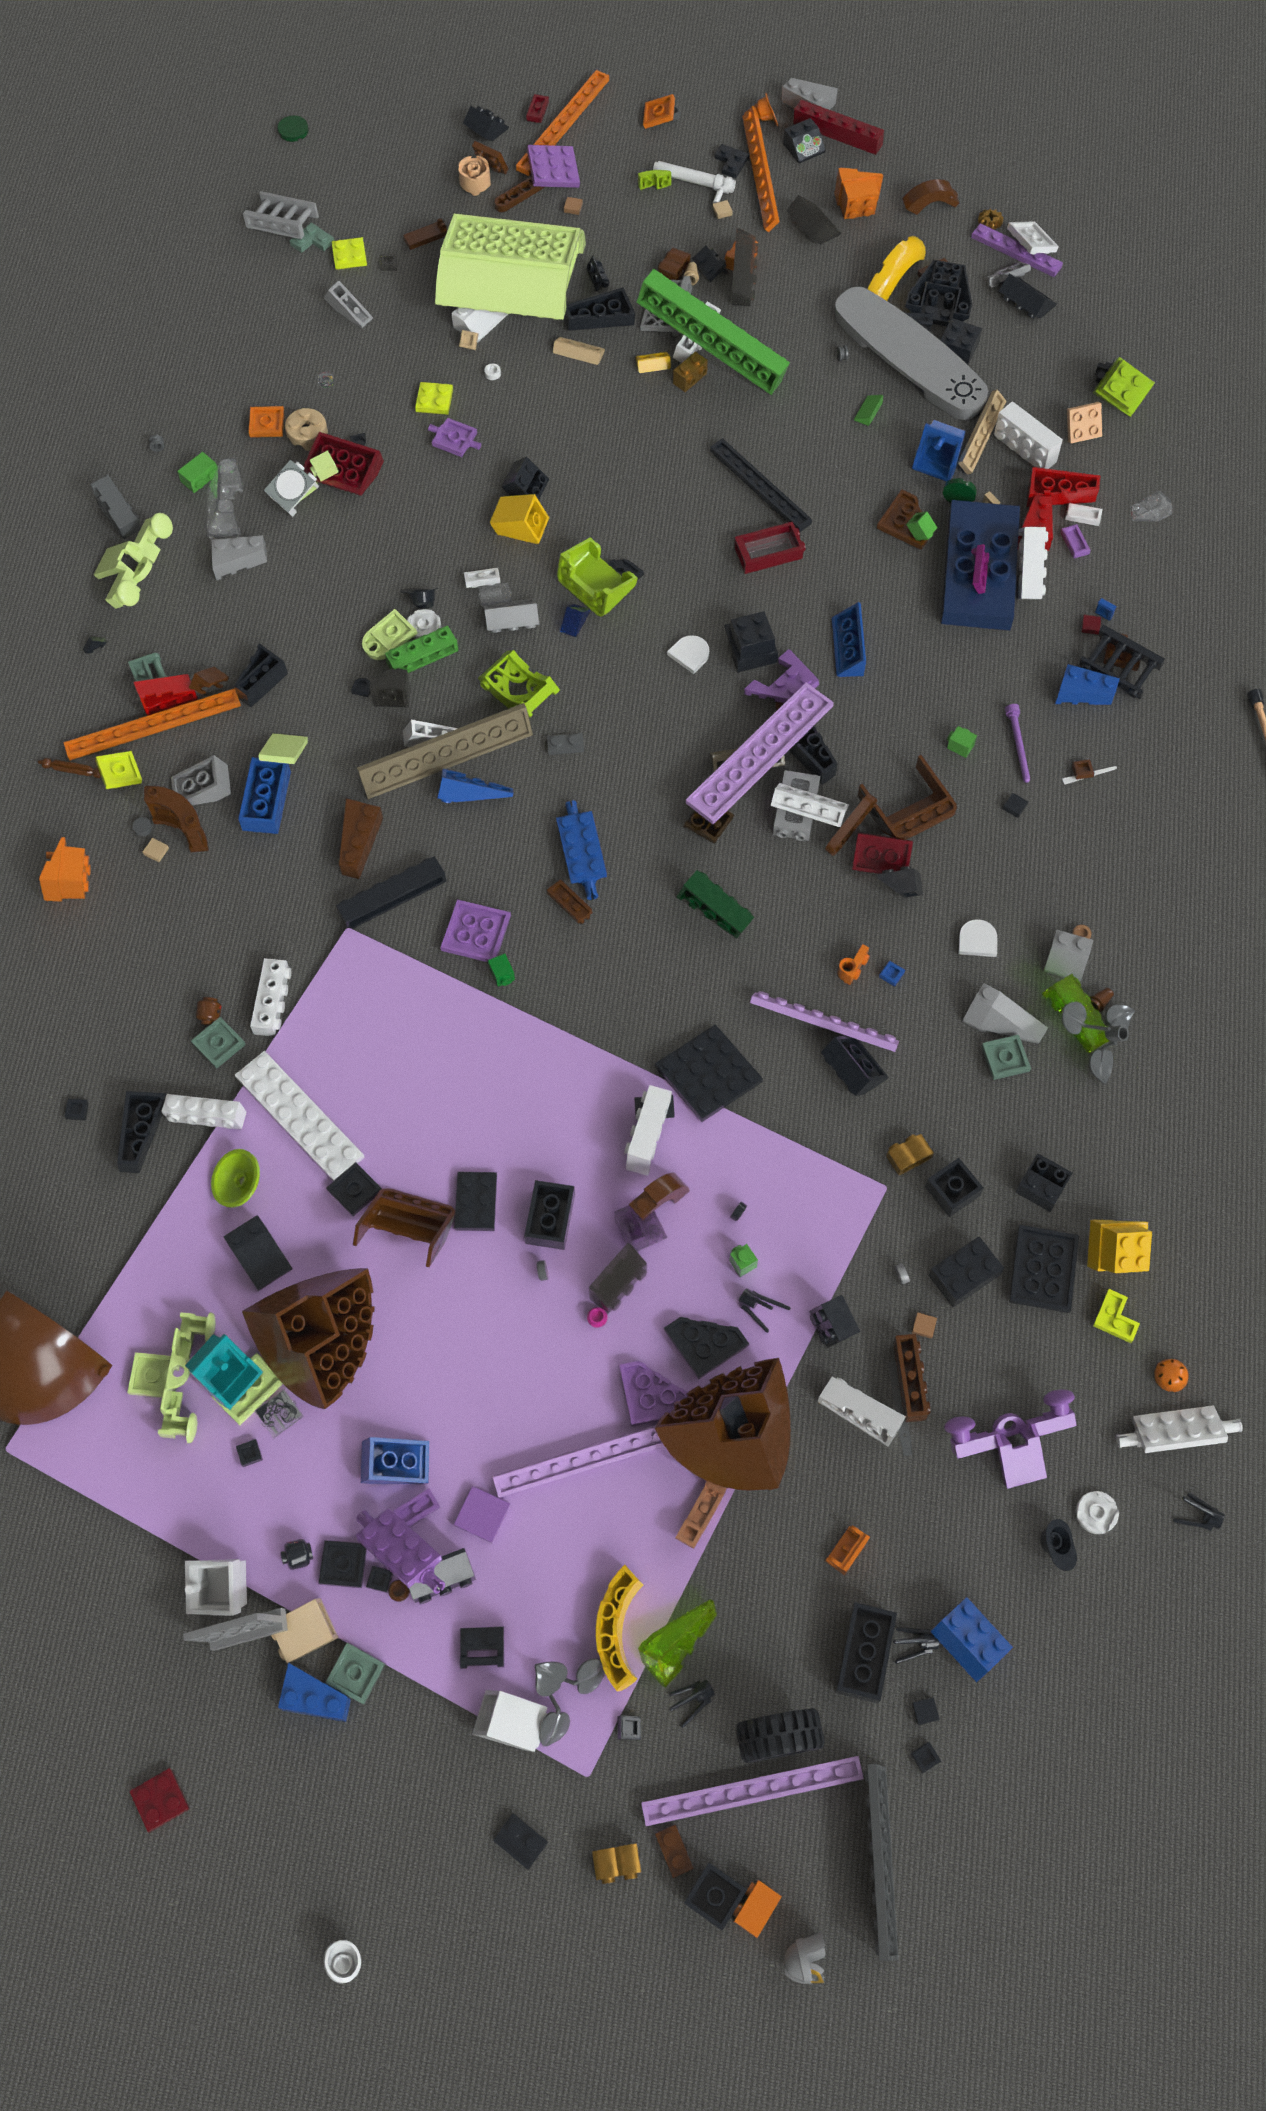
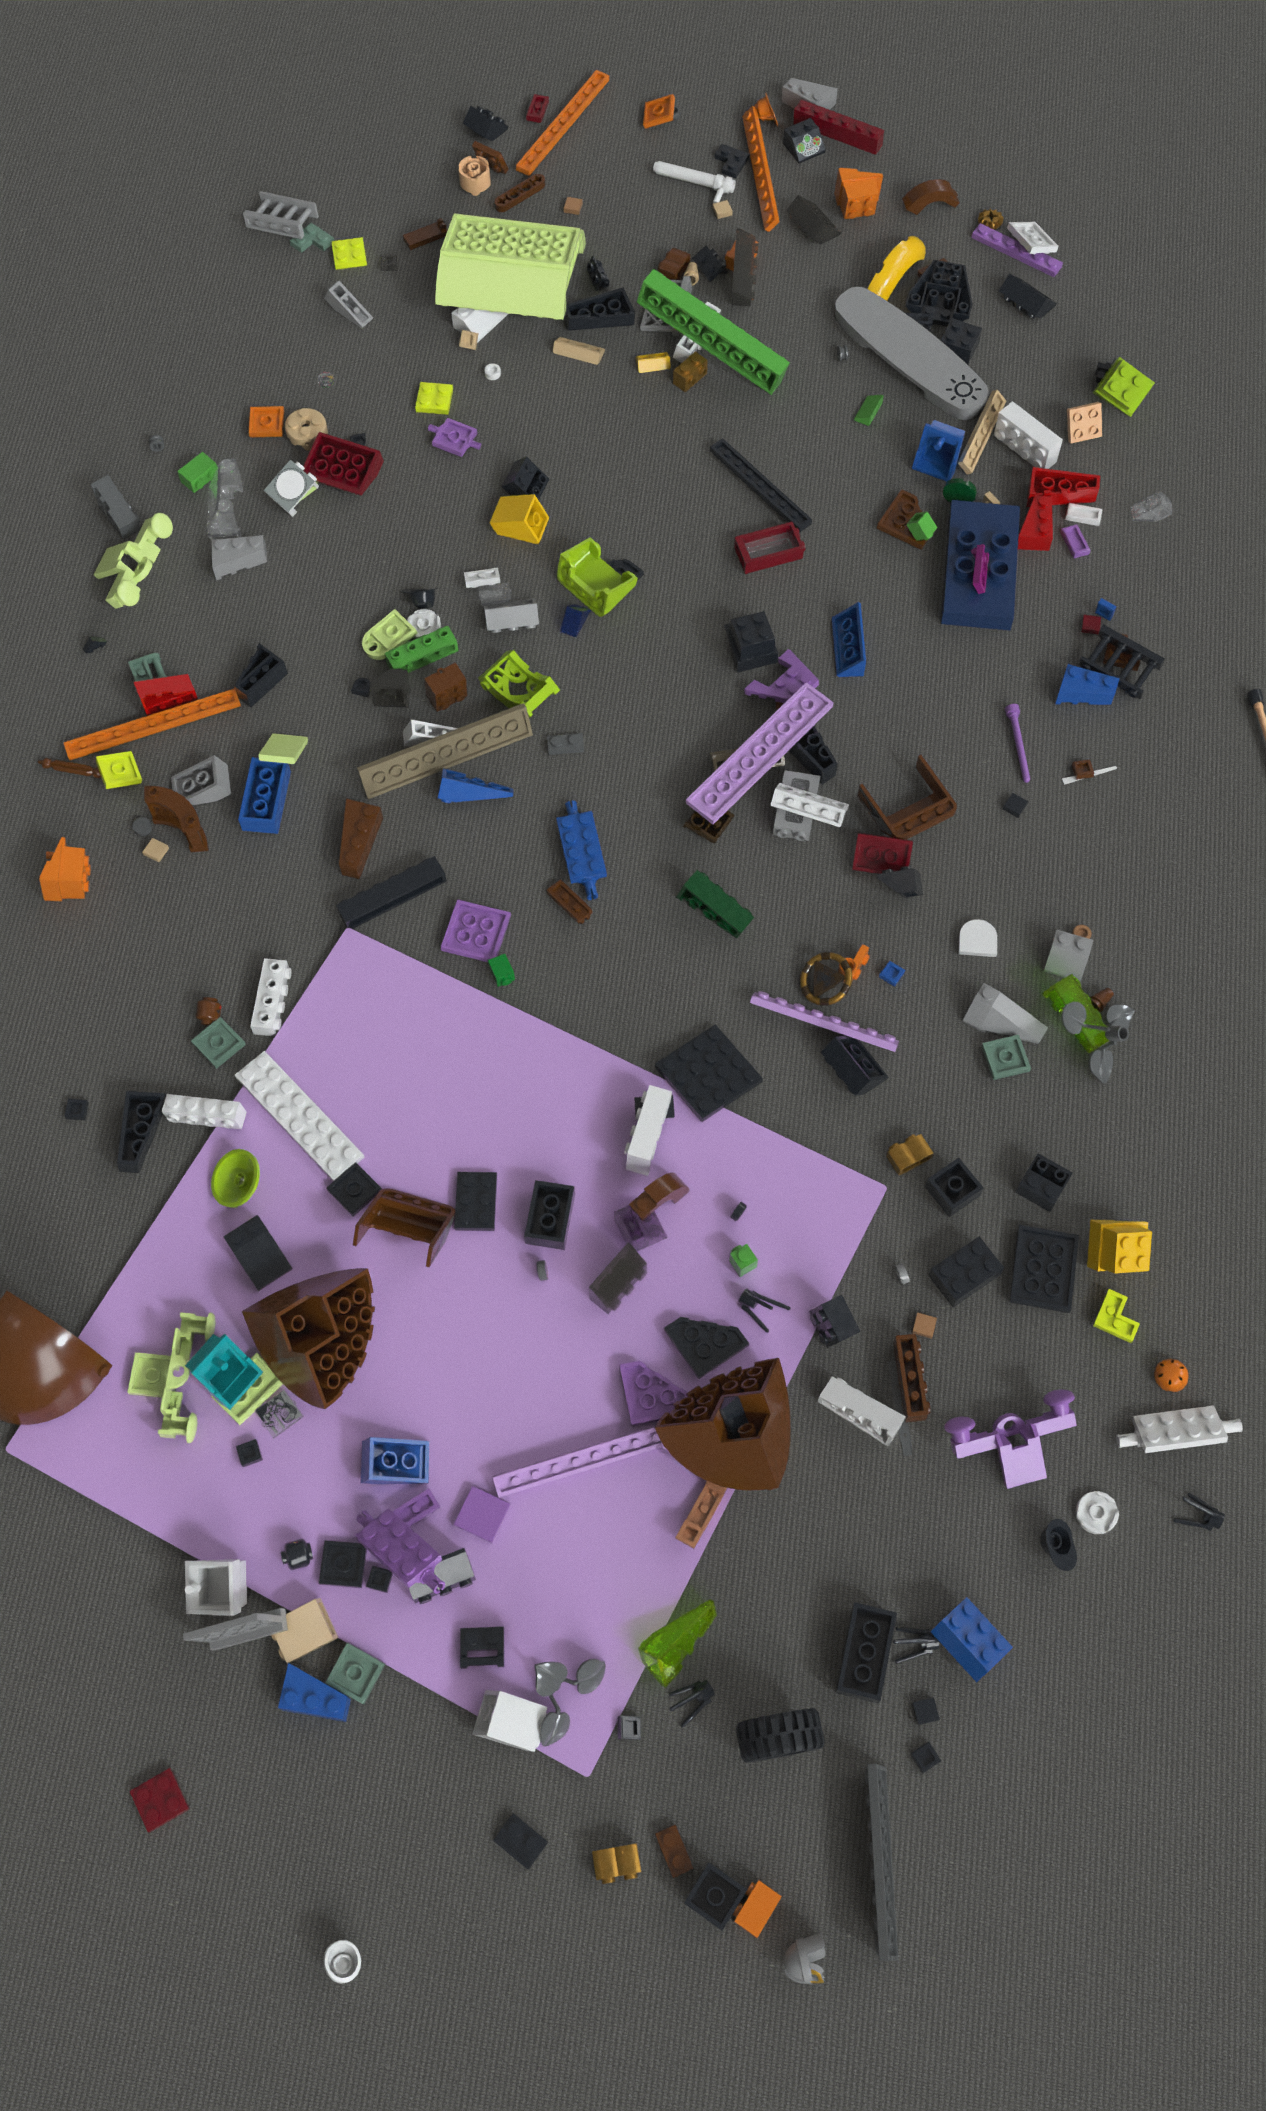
reddish brown hinge [189,667,229,694] -> none
dark green tile [278,115,309,142] -> none
yellowish green brick [310,451,339,481] -> none
reddish brown plate [388,1580,410,1602] -> none
medium lavender plate [527,145,580,188] -> none
dark pink plate [587,1307,608,1328] -> none
yellow brick [596,1565,643,1691] -> none
lime slope [638,170,671,190] -> none
lavender plate [641,1756,864,1826] -> none
white tile [667,636,709,674] -> none
reddish brown beam [825,793,877,856] -> none
orange hinge [825,1525,870,1575] -> none
bright green brick [947,726,977,758] -> none
light grey hinge [986,262,1031,287] -> none
white wedge [1018,527,1048,599] -> none
none -> reddish brown brick [424,663,467,712]
none -> piece [800,952,852,1006]

